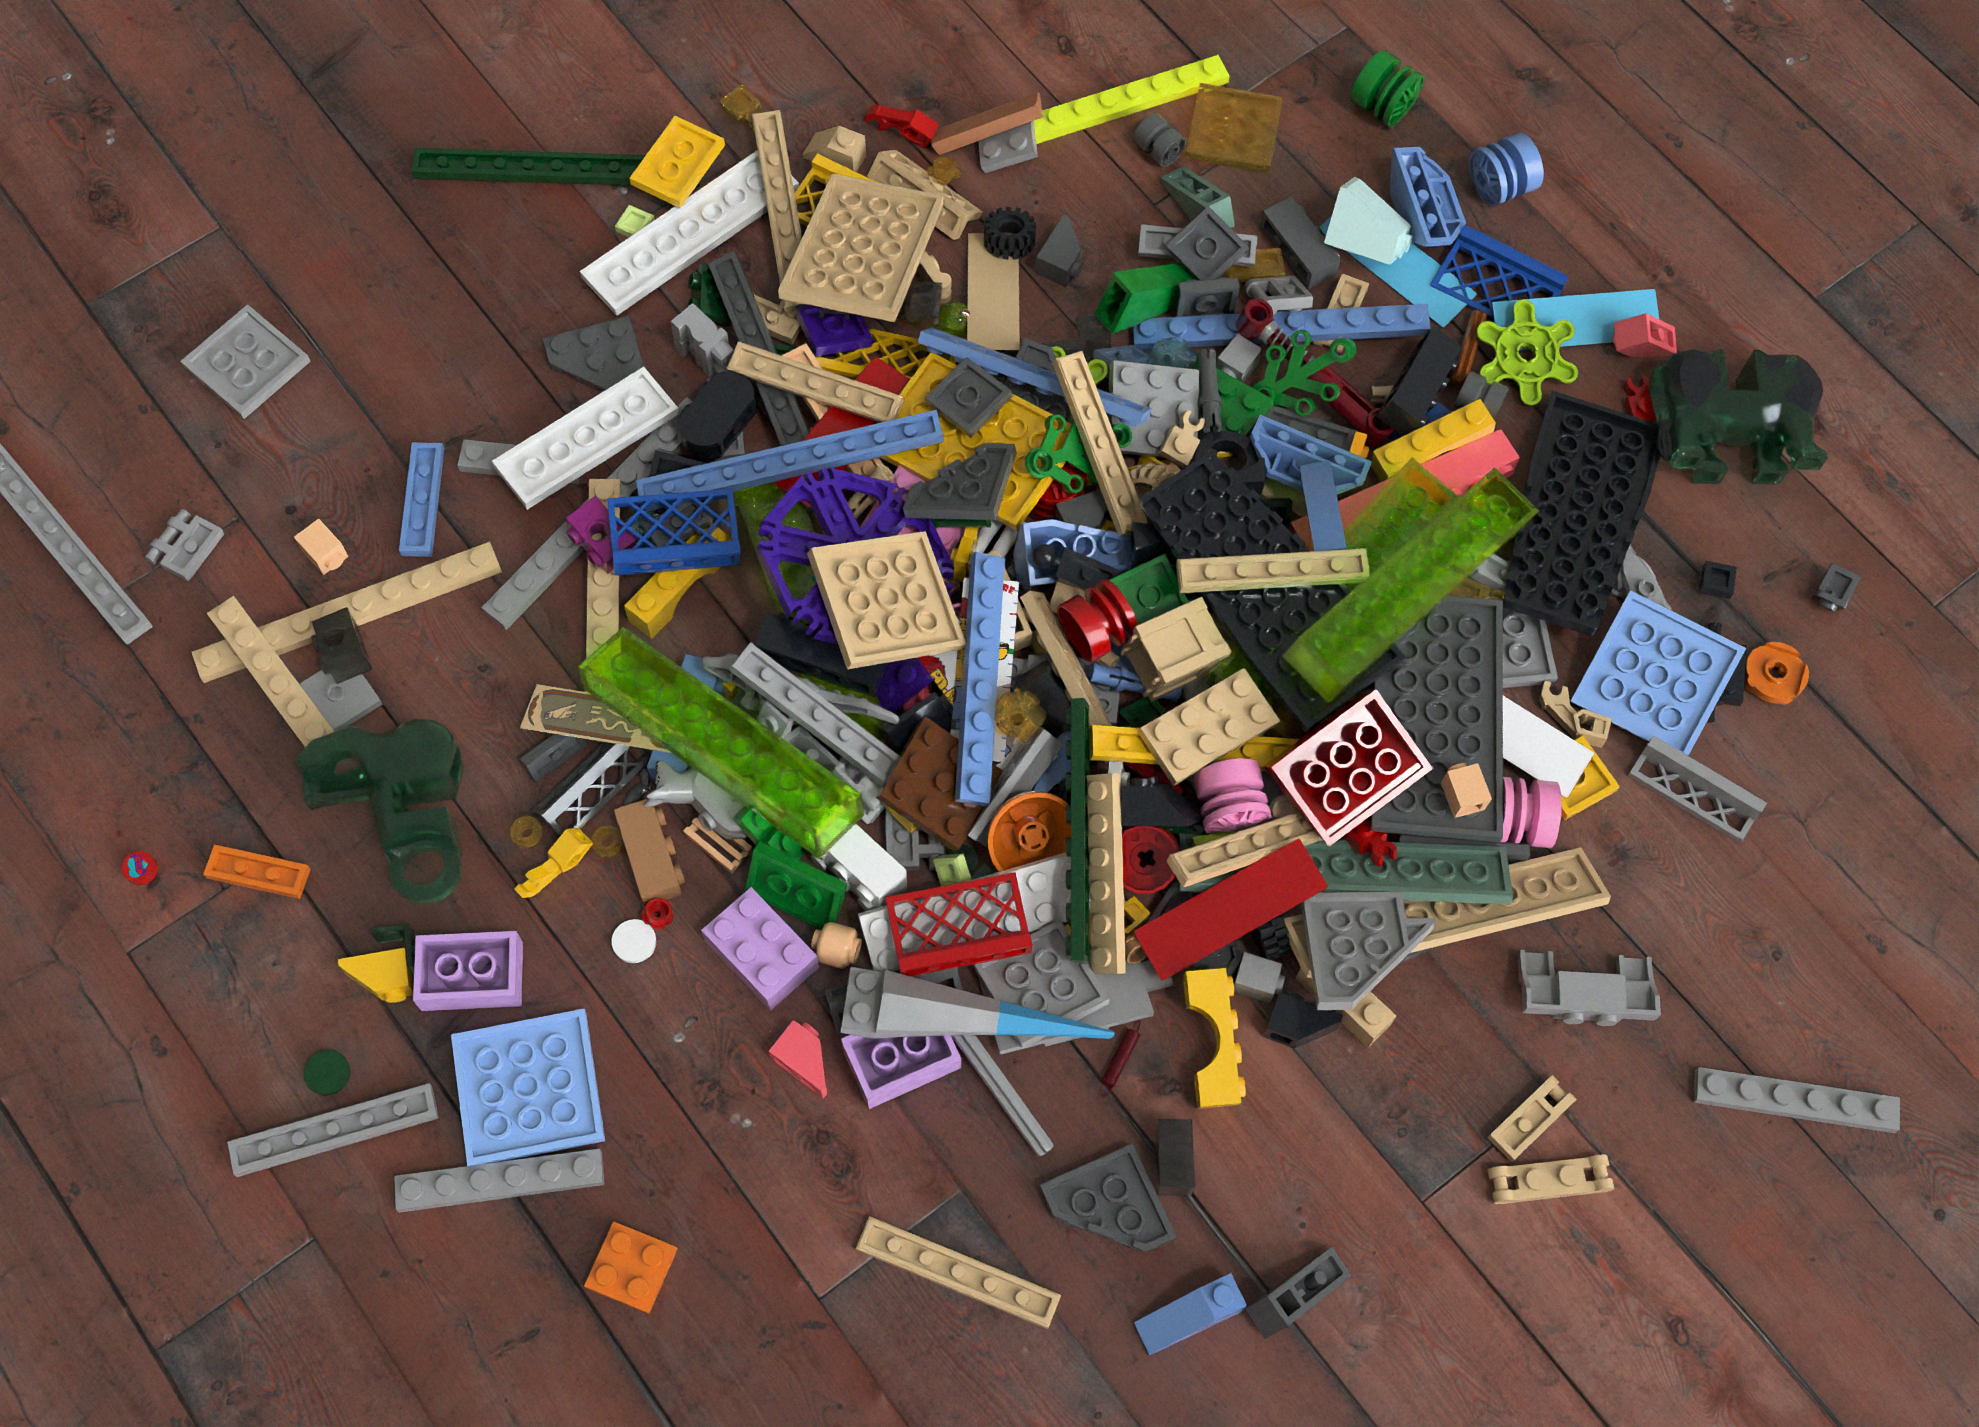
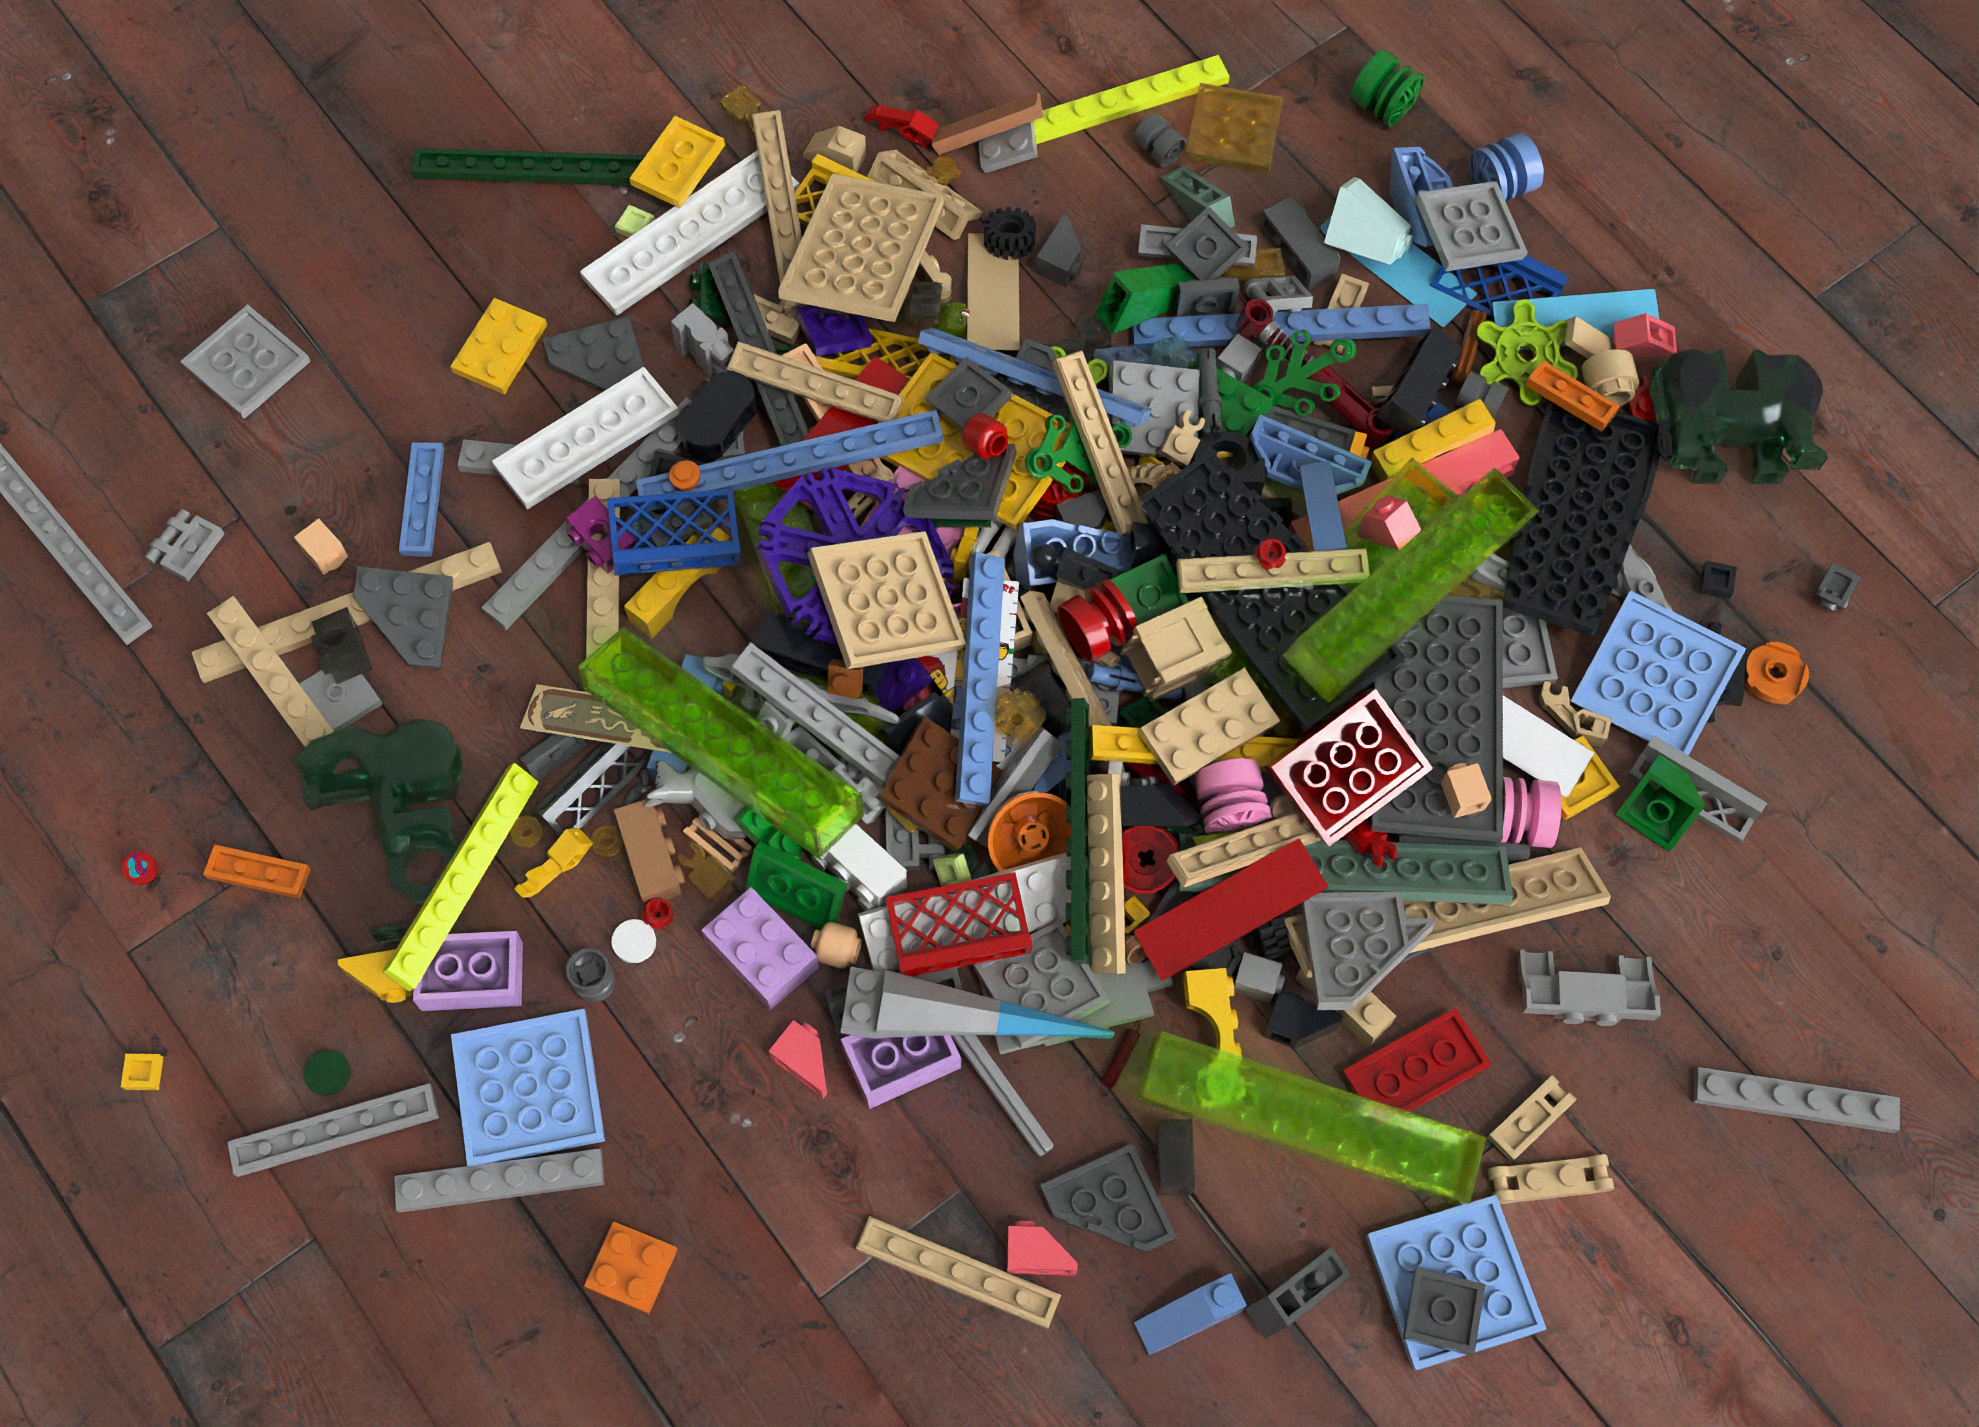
none -> yellow plate [121,1054,164,1090]
none -> dark grey plate [353,566,454,670]
none -> neon yellow plate [382,763,539,991]
none -> yellow plate [450,298,548,395]
none -> dark grey wheel [566,948,616,1003]
none -> orange plate [669,460,701,491]
none -> clear yellow plate [677,842,735,901]
none -> dark orange plate [827,659,863,699]
none -> red head [962,413,1008,460]
none -> coral slope [1007,1221,1078,1276]
none -> clear neon green brick [1135,1031,1487,1205]
none -> red plate [1255,539,1286,569]
none -> red plate [1342,1008,1492,1131]
none -> coral slope [1357,495,1421,550]
none -> light blue plate [1365,1195,1546,1372]
none -> dark grey plate [1402,1268,1485,1356]
none -> light grey plate [1415,181,1528,272]
none -> orange plate [1525,360,1620,432]
none -> tan tile [1565,316,1616,359]
none -> tan piece [1581,349,1639,406]
none -> green slope [1616,754,1706,852]

